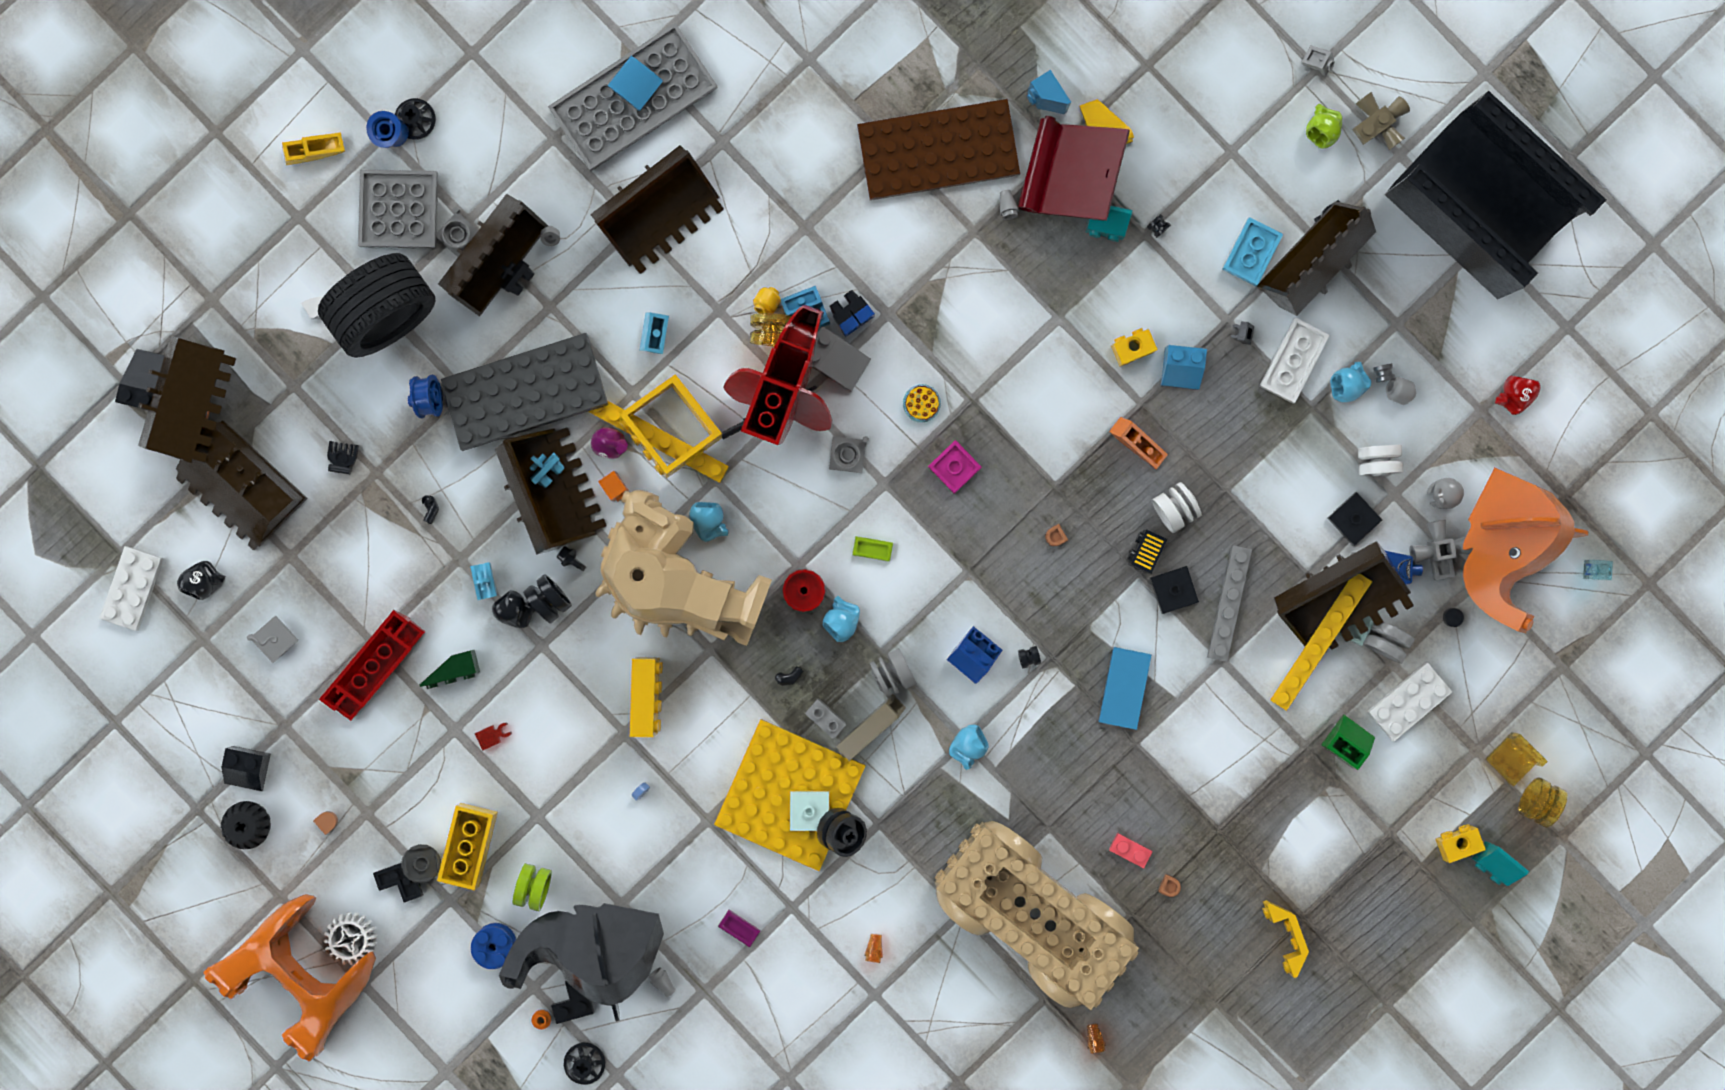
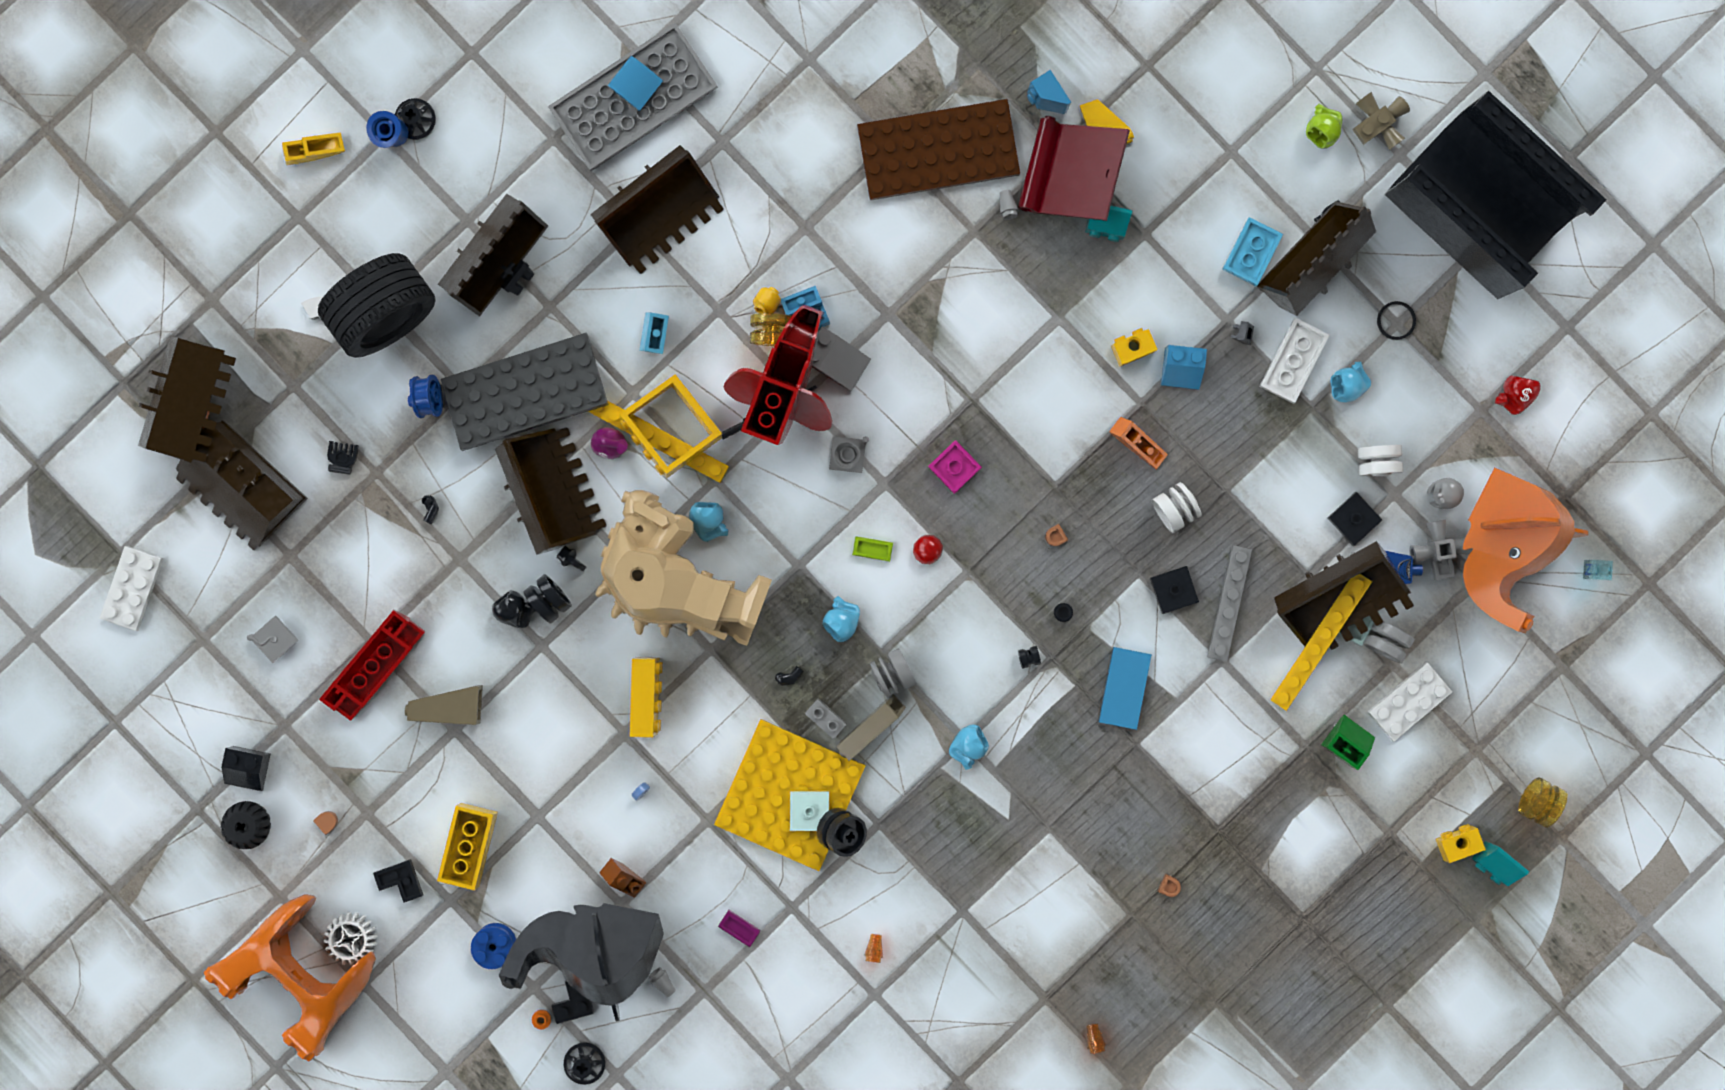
black slope [115,349,165,410] -> none
black piece [177,561,226,600] -> none
light grey plate [358,170,438,248] -> none
dark grey tile [401,844,441,883] -> none
dark green slope [419,650,480,689] -> none
light grey hat [437,207,478,257] -> none
medium azure hips [470,562,497,600] -> none
clear red plate [475,722,512,751] -> none
lime wheel [512,863,552,912] -> none
medium azure hips [530,452,564,488] -> none
light grey tile [541,226,560,246] -> none
orange brick [598,471,629,502] -> none
red wheel [782,569,826,612] -> none
hips [829,290,875,337] -> none
tile [903,384,941,423] -> none
tan piece [935,821,1139,1010] -> none
blue slope [946,626,1003,684] -> none
coral plate [1109,833,1153,868] -> none
black brick [1127,529,1167,574] -> none
black wheel [1147,214,1171,238] -> none
yellow slope [1262,900,1309,978] -> none
light grey bracket [1302,45,1335,77] -> none
flat silver wheel [1373,363,1395,383] -> none
light grey head [1386,377,1416,405] -> none
black tile [1443,608,1464,627] -> none
clear yellow bracket [1486,732,1548,786] -> none
none -> dark tan slope [405,685,483,725]
none -> dark orange slope [599,858,646,898]
none -> red hair [913,535,943,565]
none -> black plate [1054,603,1073,622]
none -> black piece [1377,301,1416,340]

